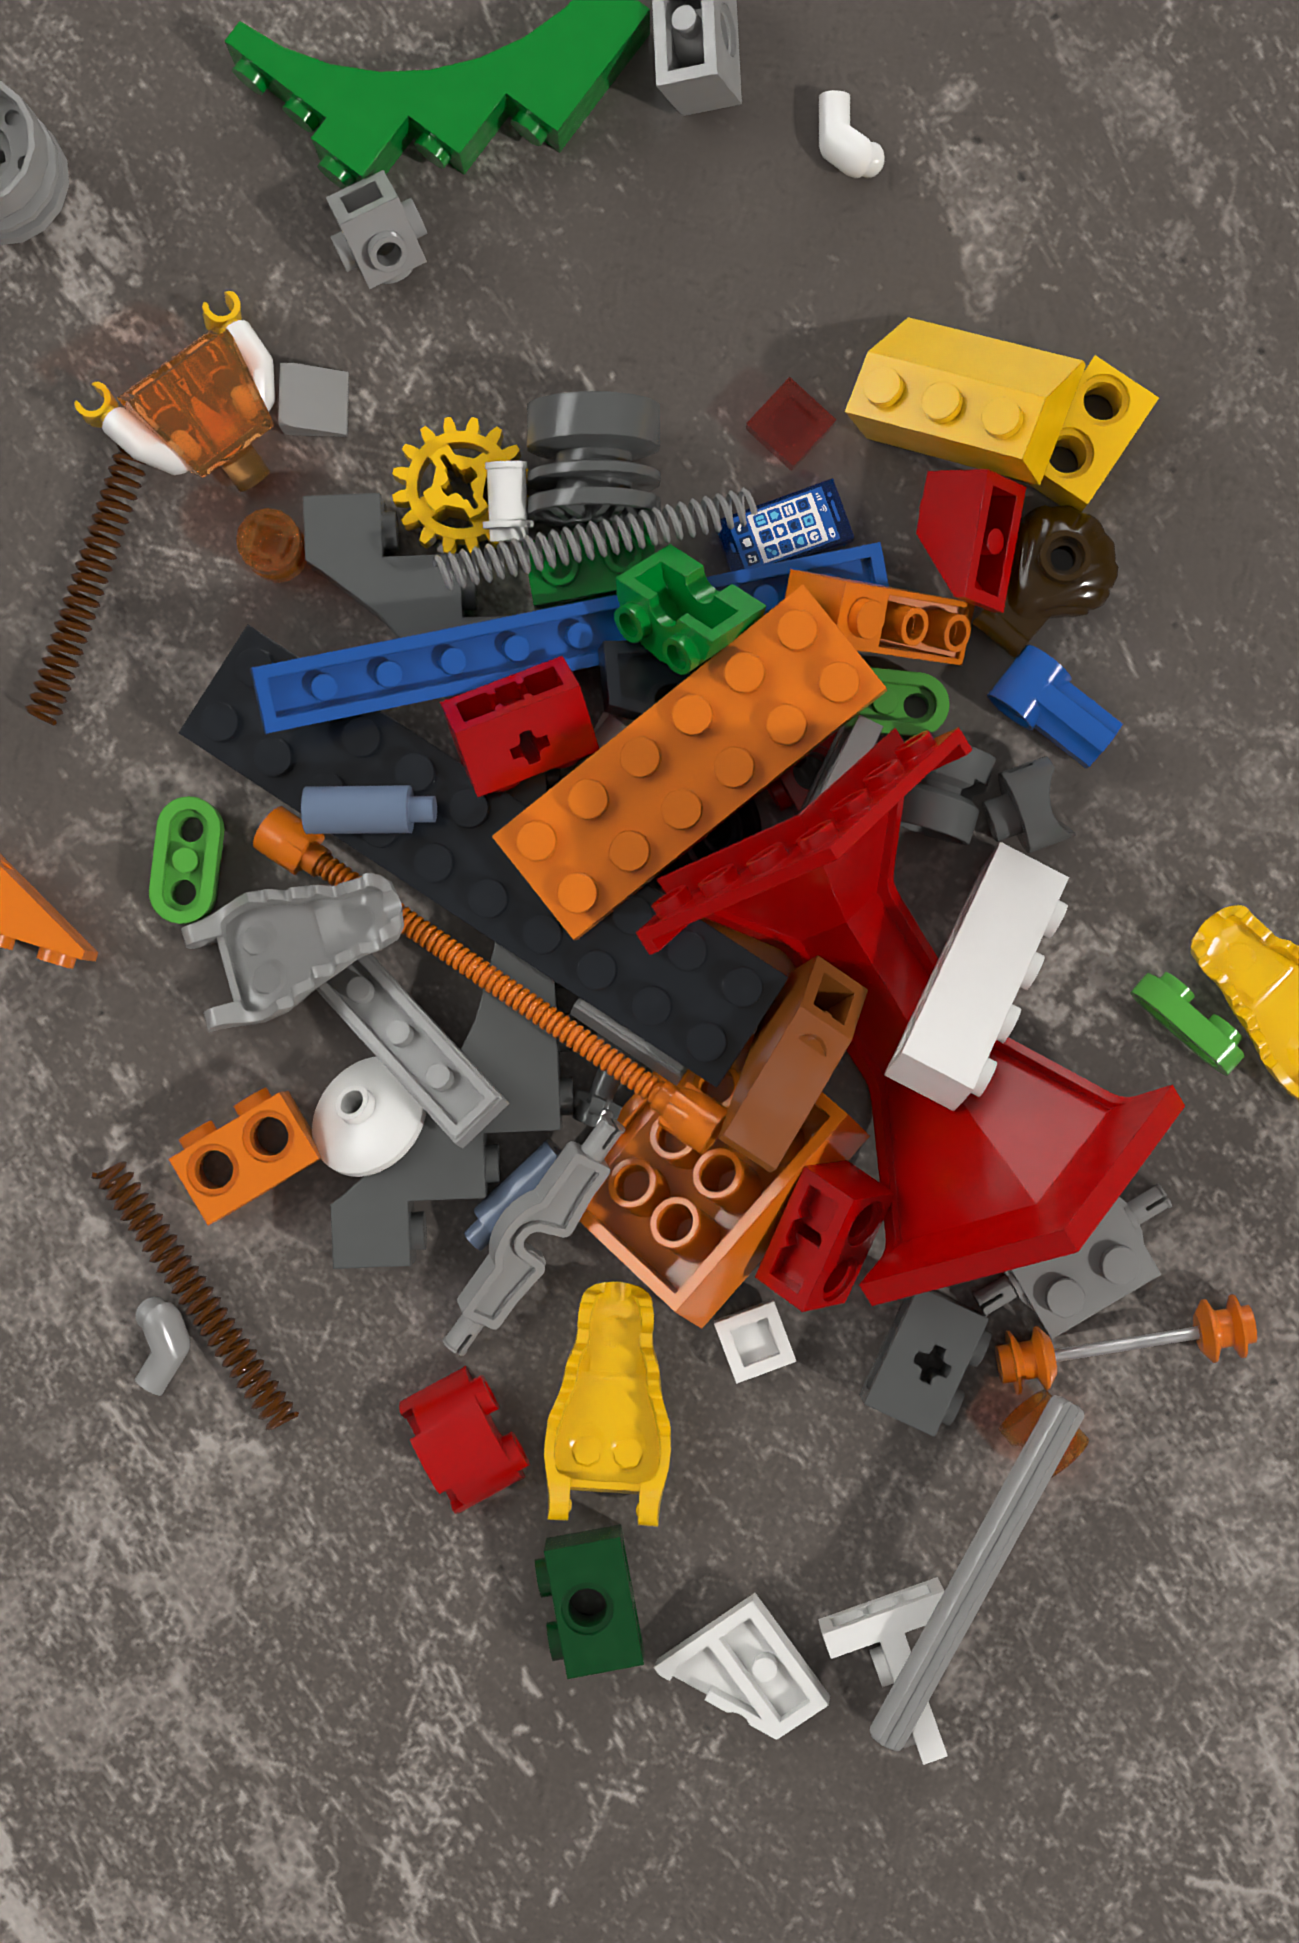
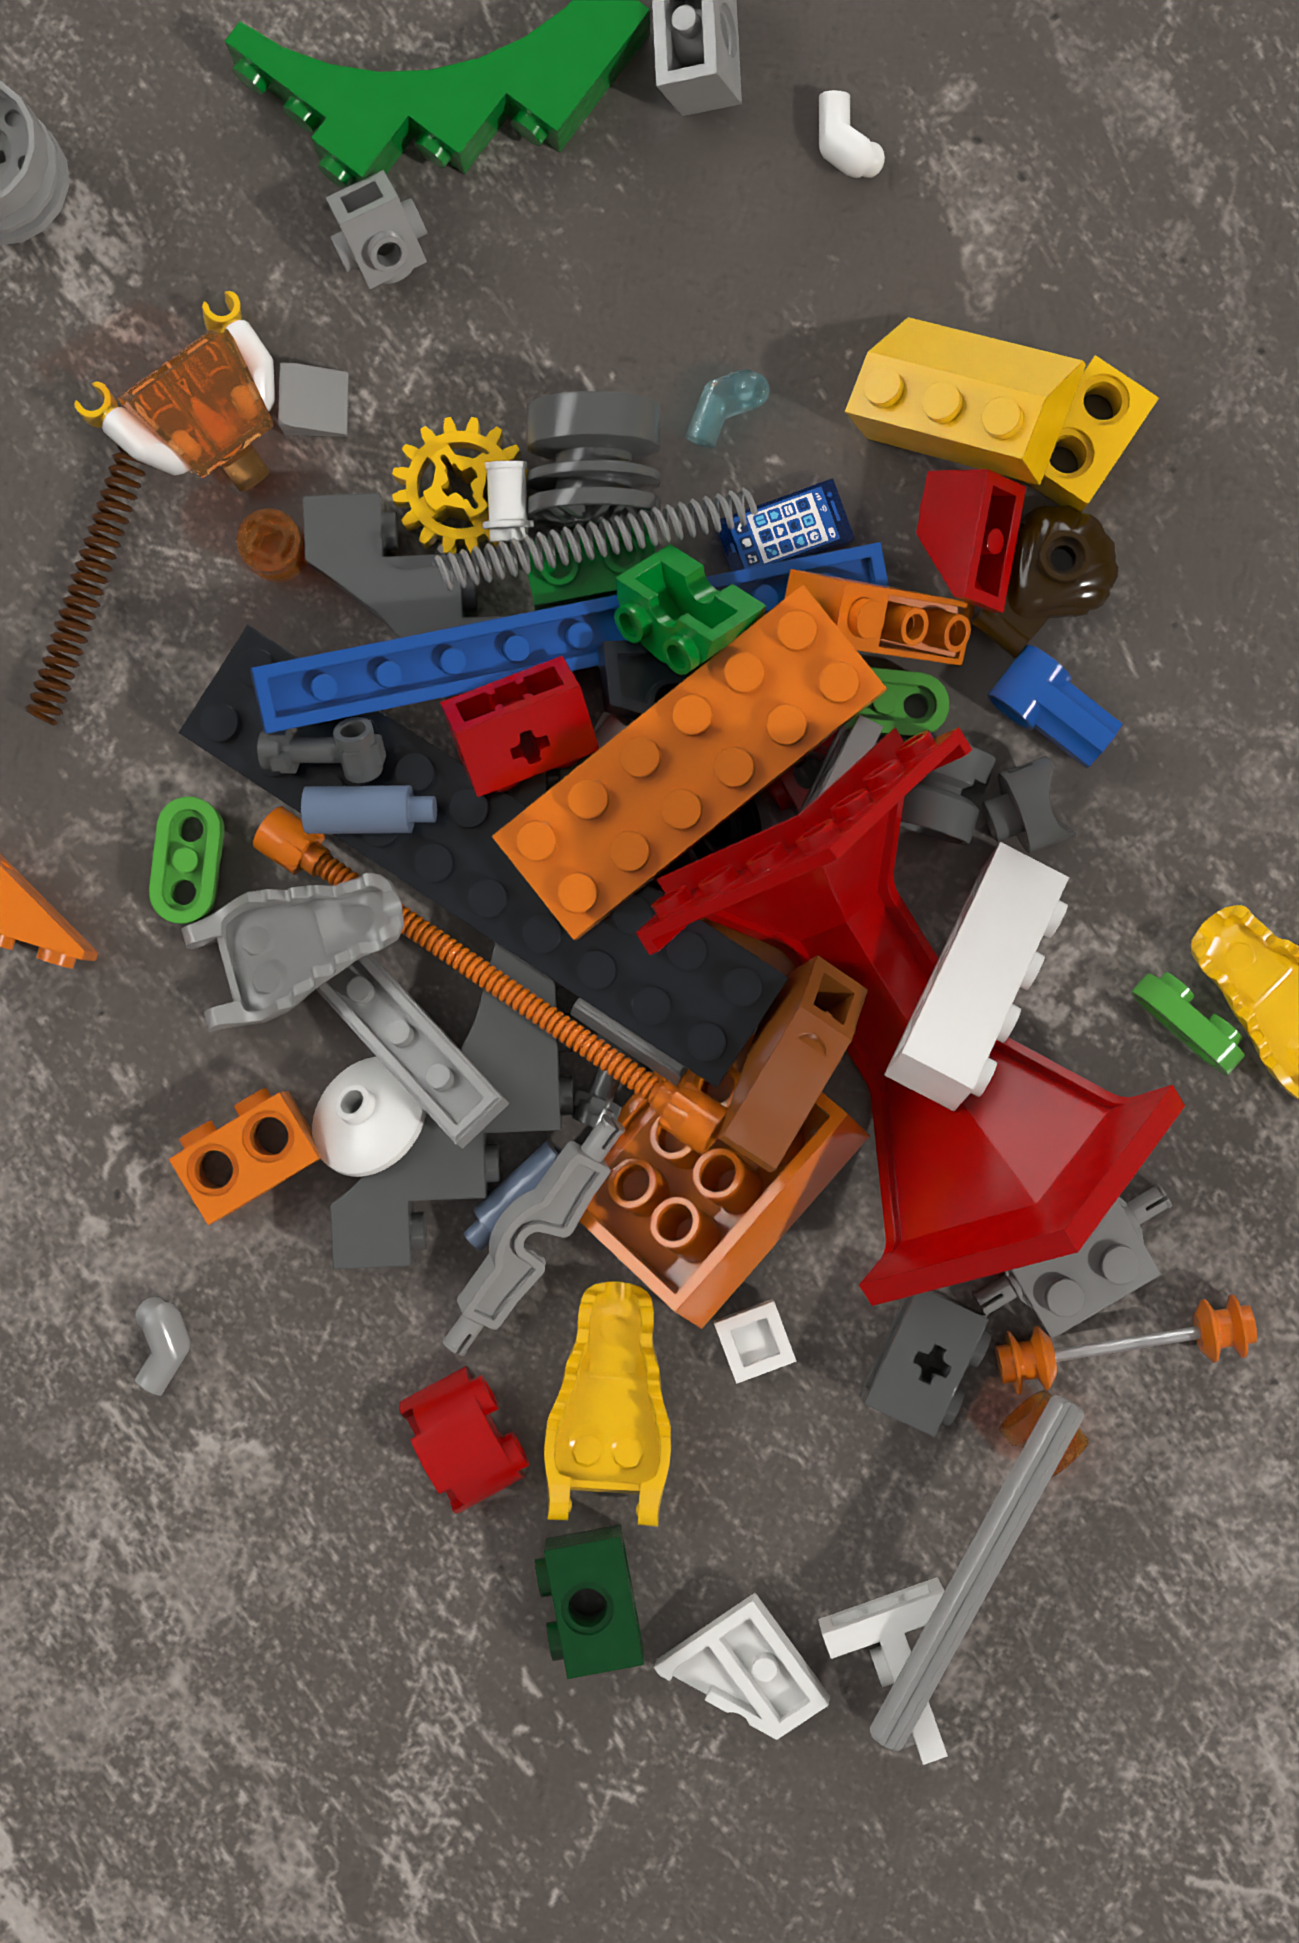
reddish brown piece [91,1161,299,1430] -> none
clear red plate [746,377,836,471] -> none
red brick [755,1160,896,1312] -> none
none -> dark grey bar [257,717,386,783]
none -> clear light blue arm [685,369,770,449]

